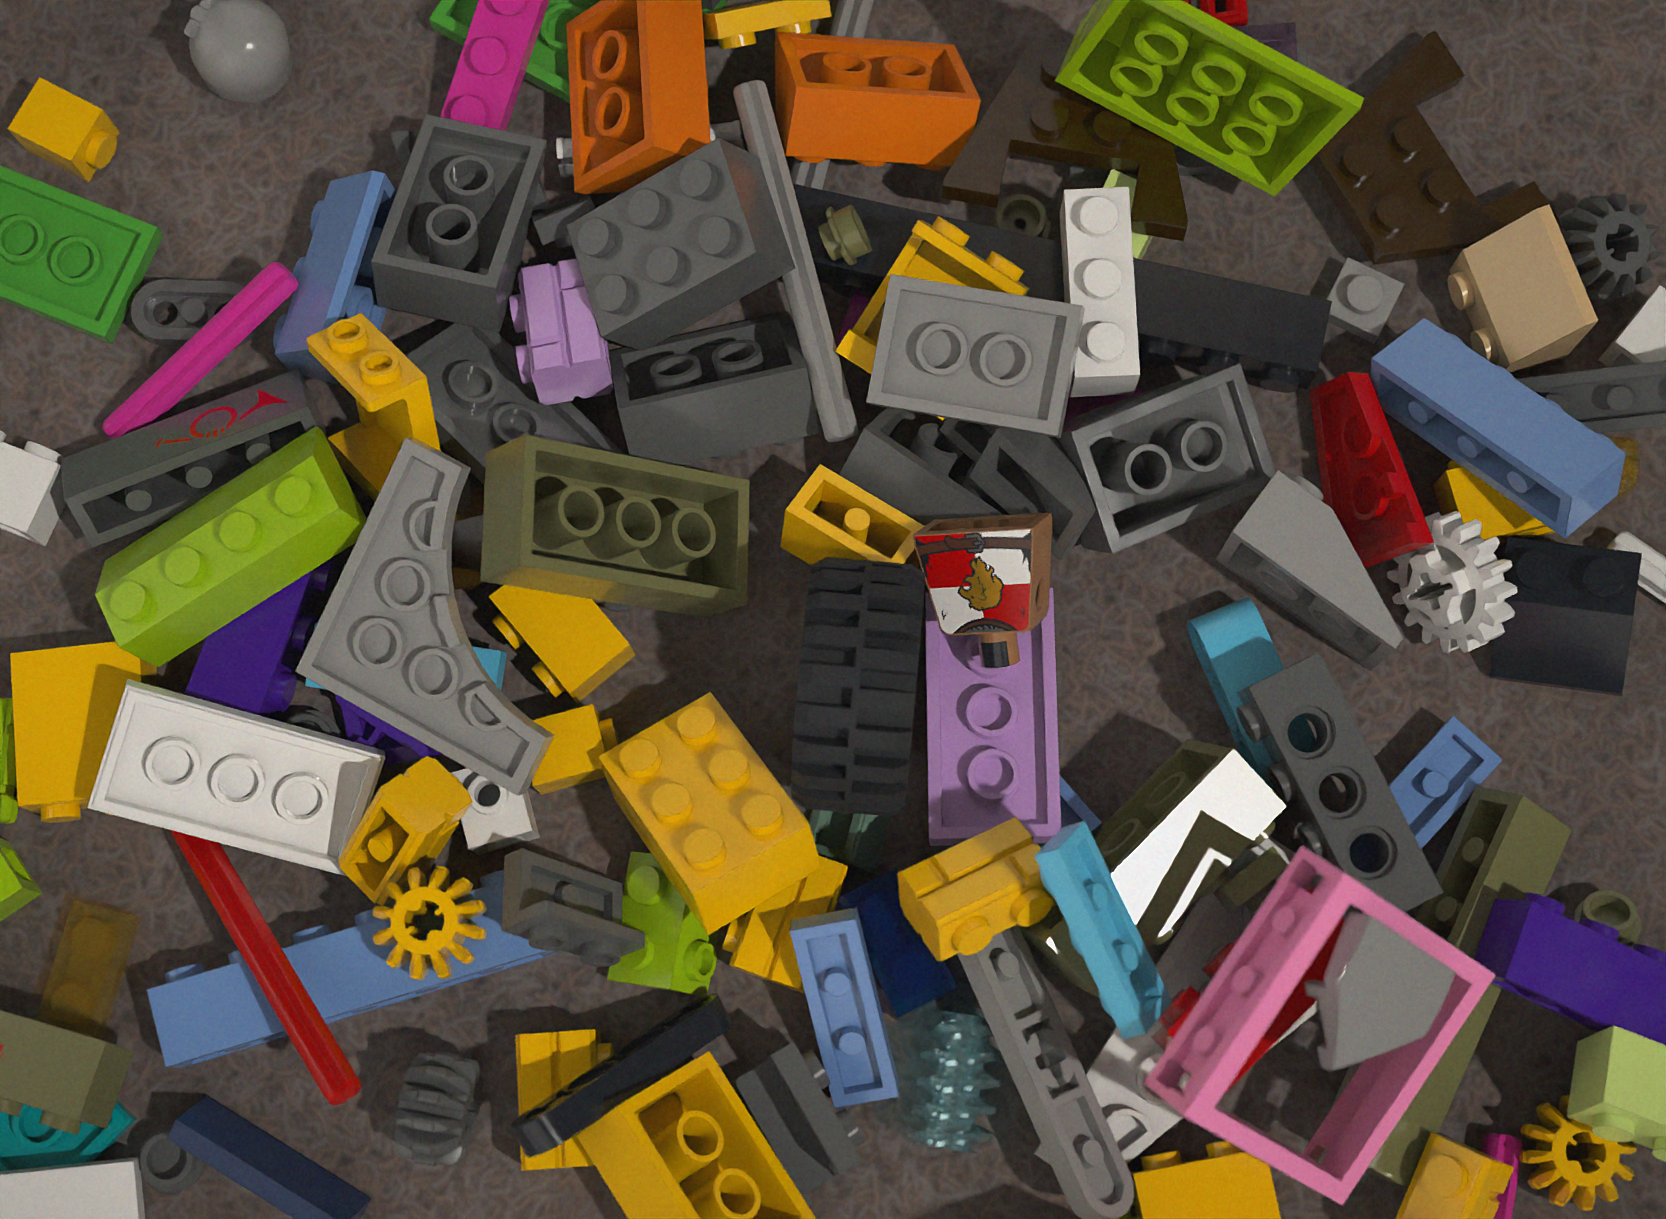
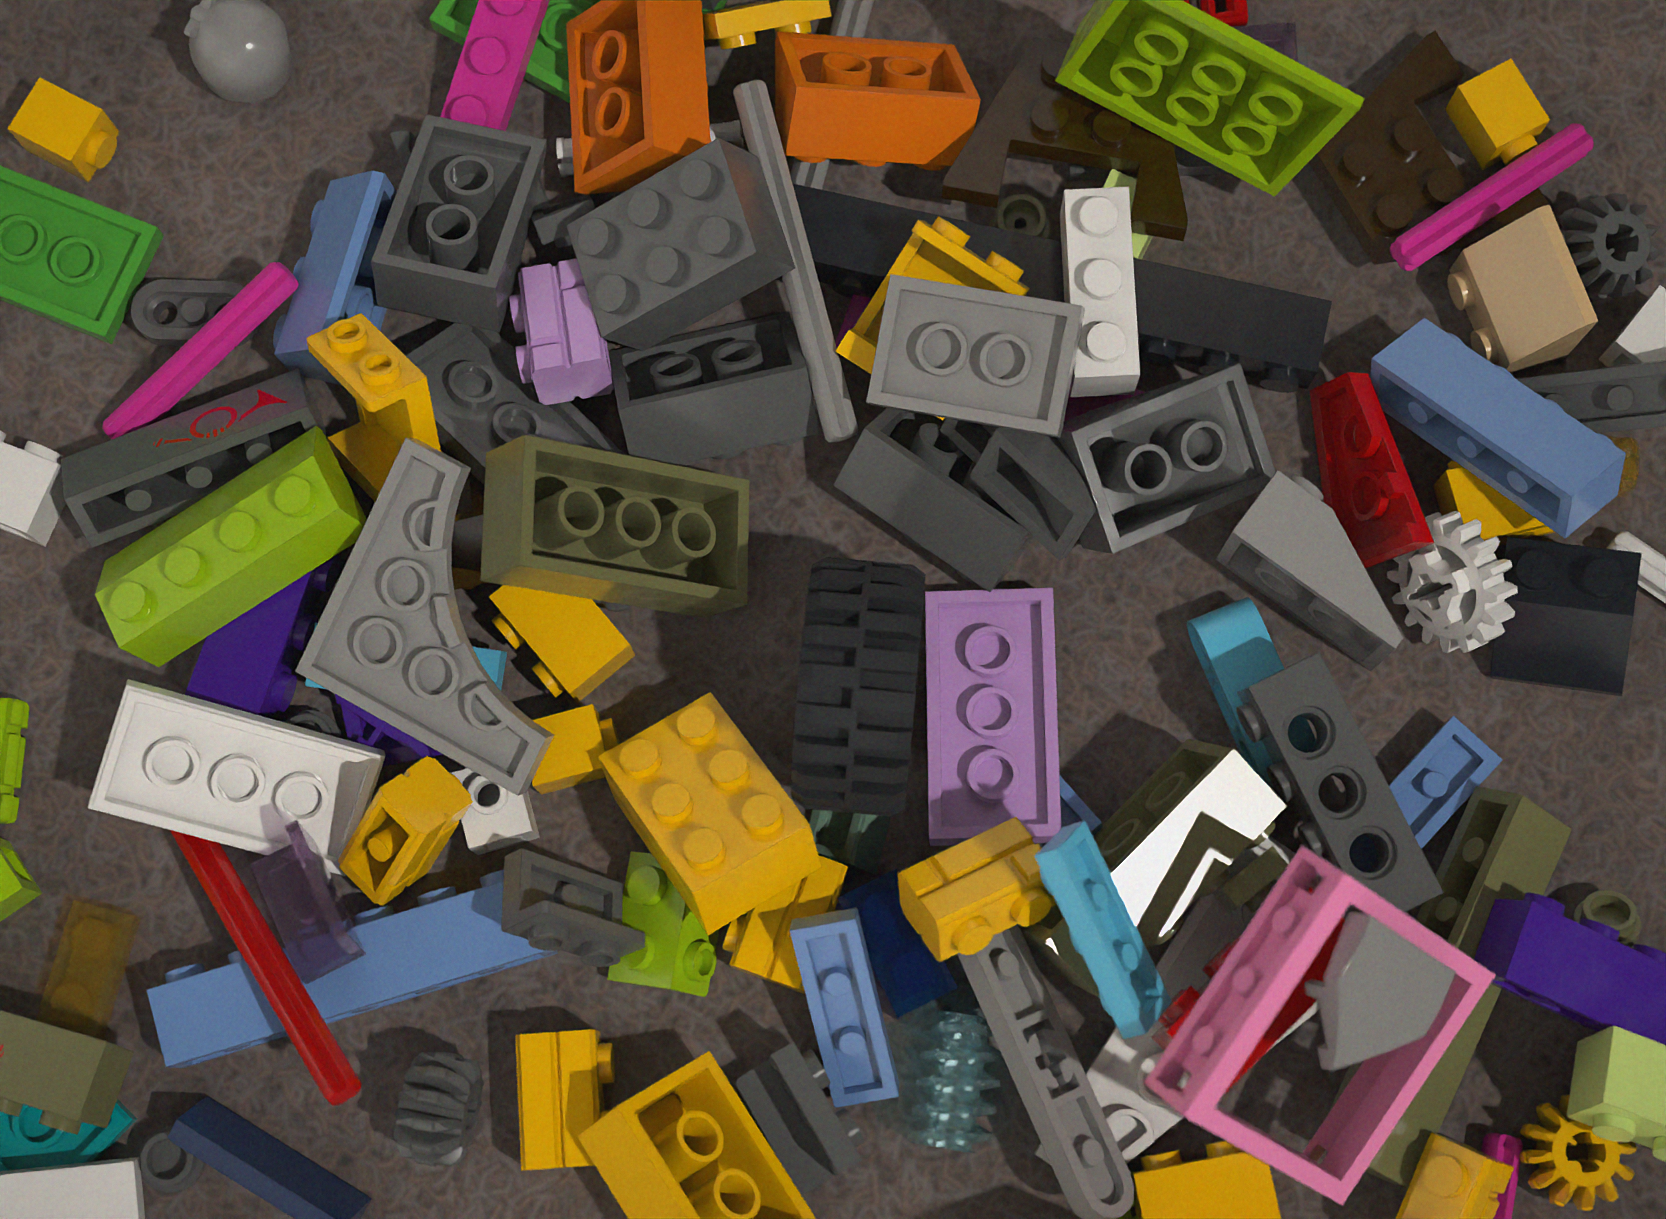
yellow brick [10,641,158,823] -> none
yellow gear [372,866,487,980] -> none
black beam [510,993,733,1157] -> none
yellow brick [780,464,925,568] -> none
olive plate [818,205,872,265] -> none
torso [913,512,1052,668] -> none
light grey plate [1327,257,1404,344] -> none
none -> clear purple panel [249,820,366,985]
none -> dark pink axle [1390,123,1594,271]
none -> yellow brick [1445,59,1550,170]

